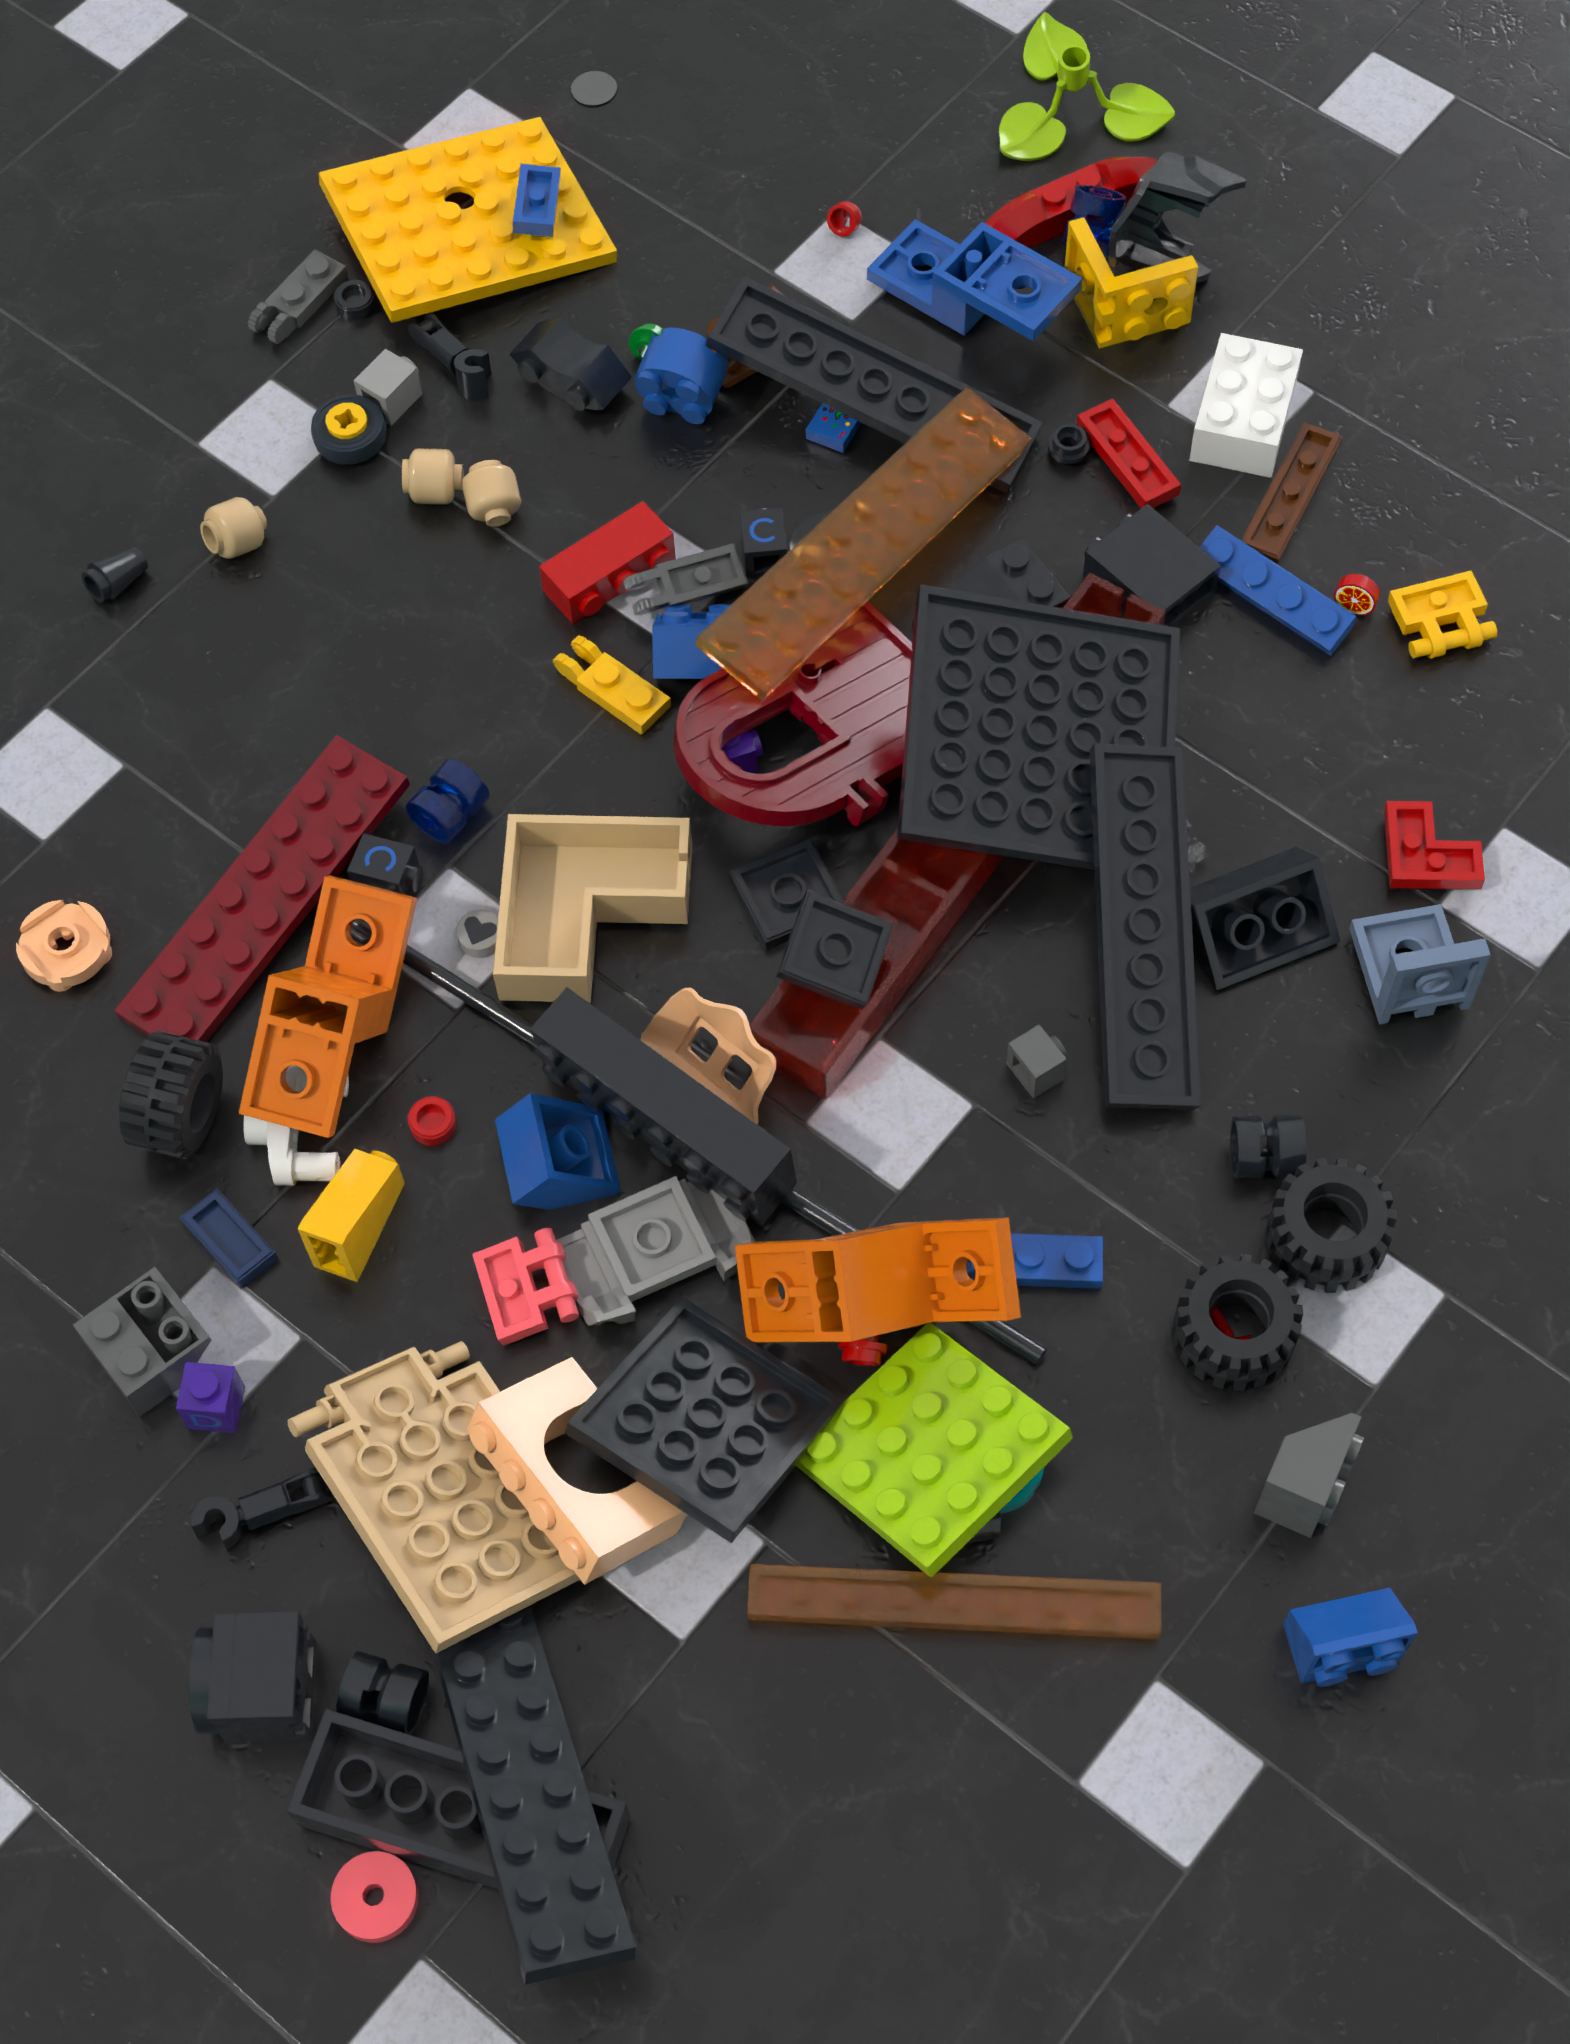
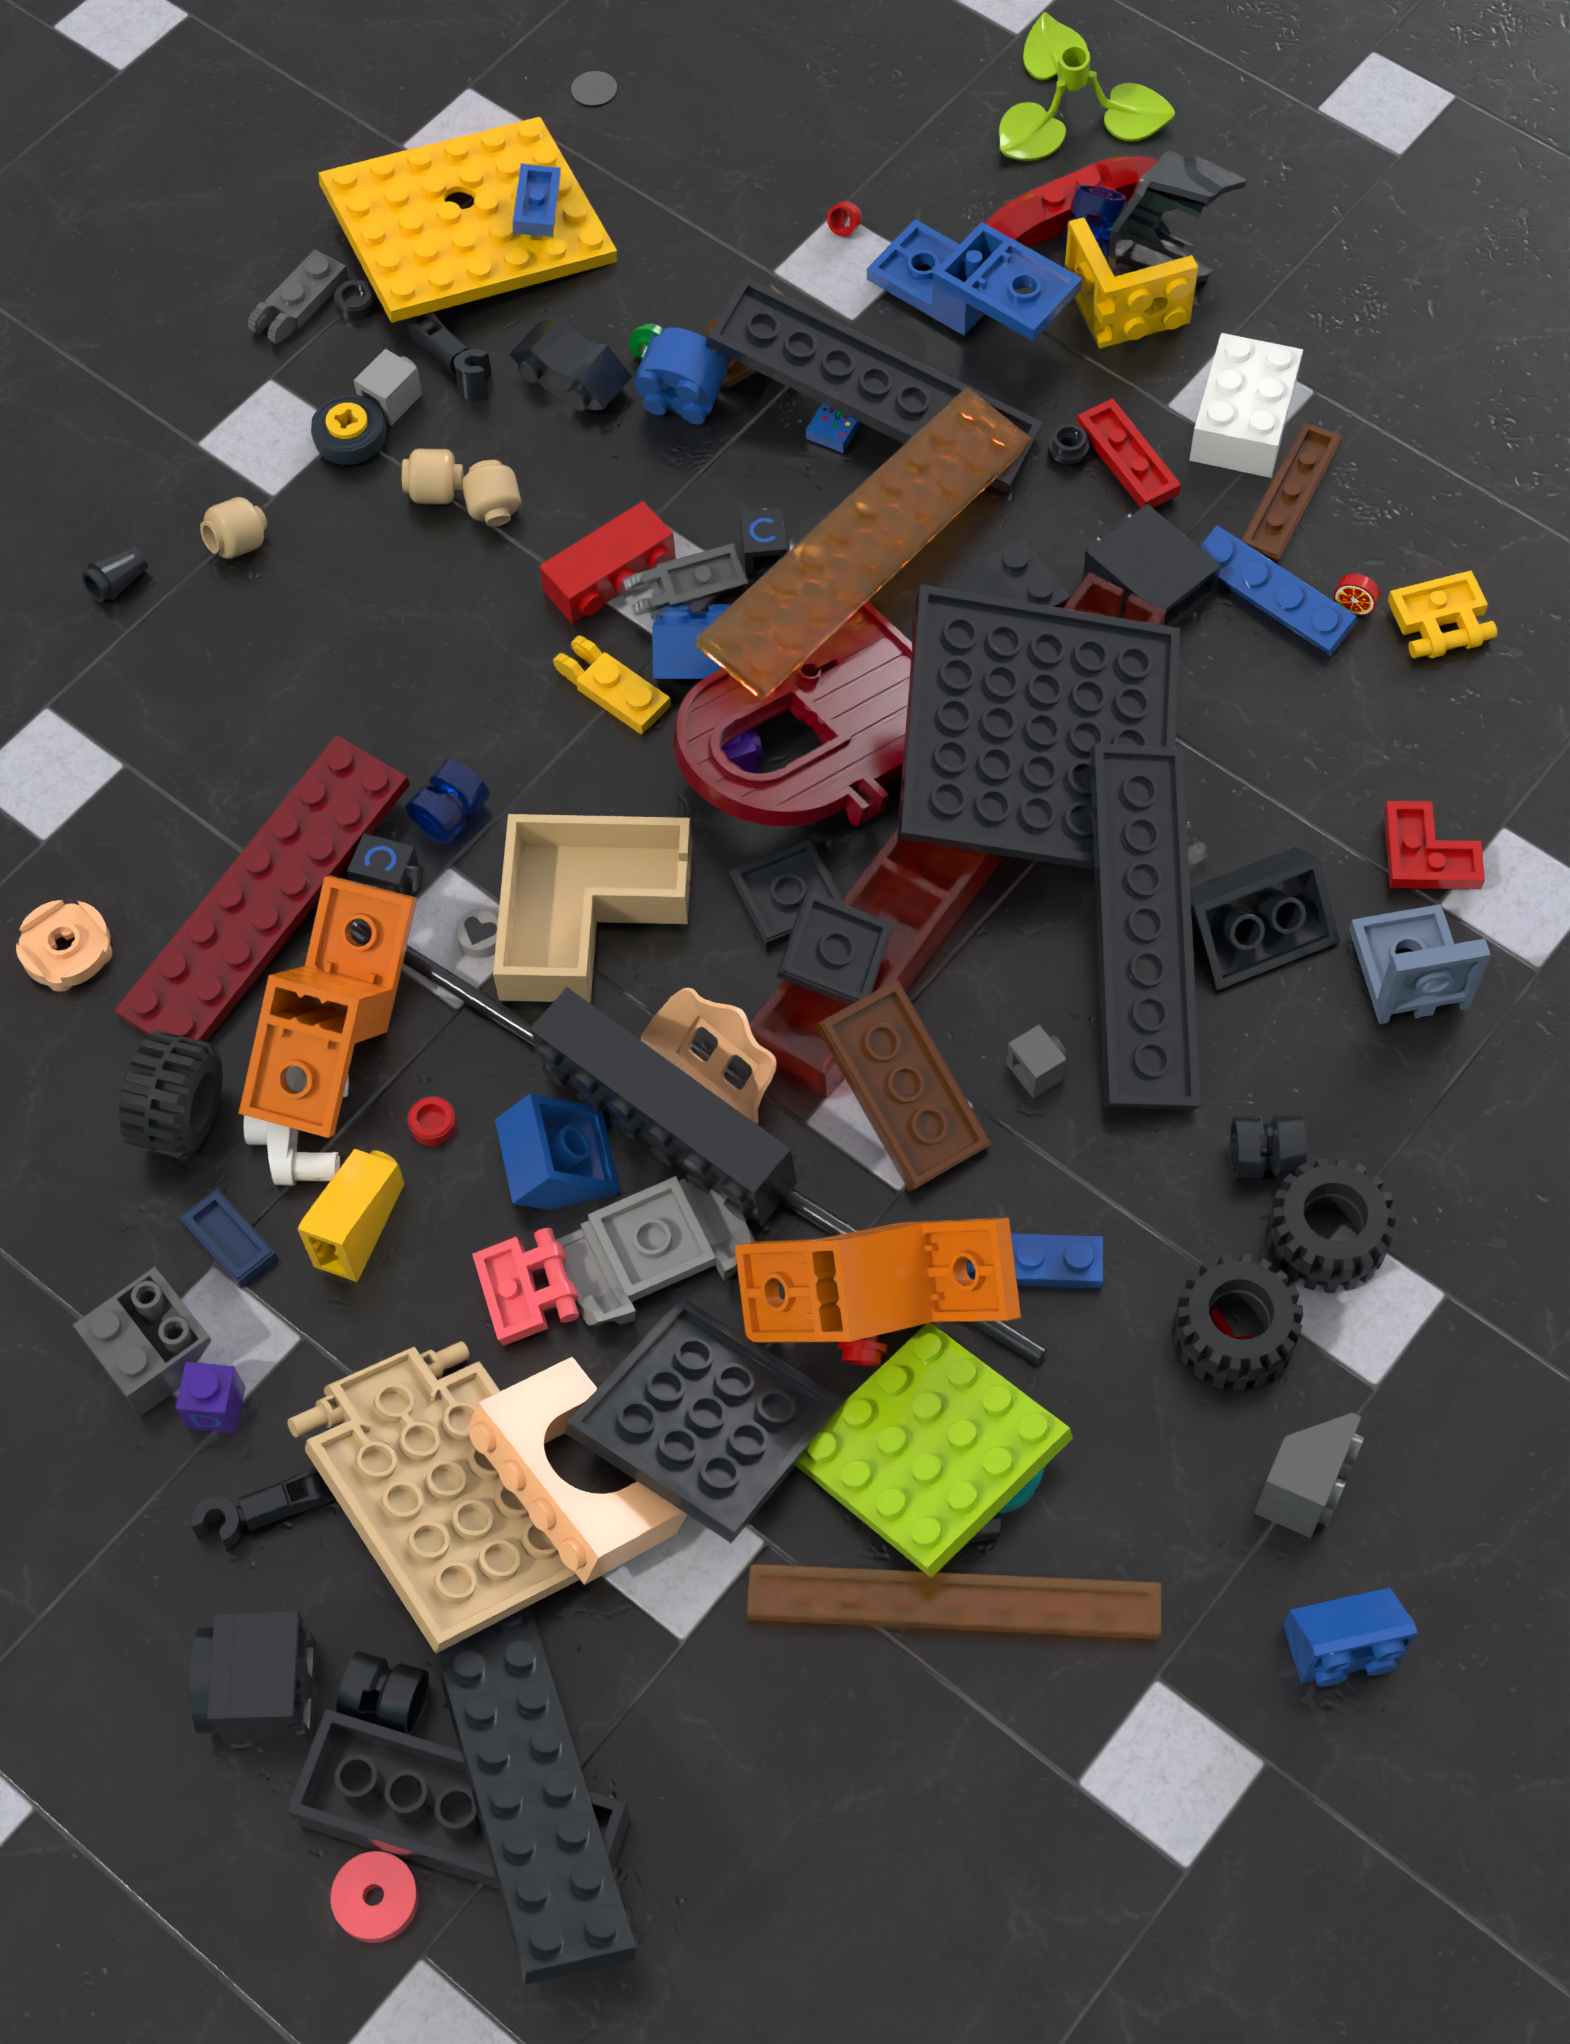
none -> reddish brown tile [815,979,991,1191]

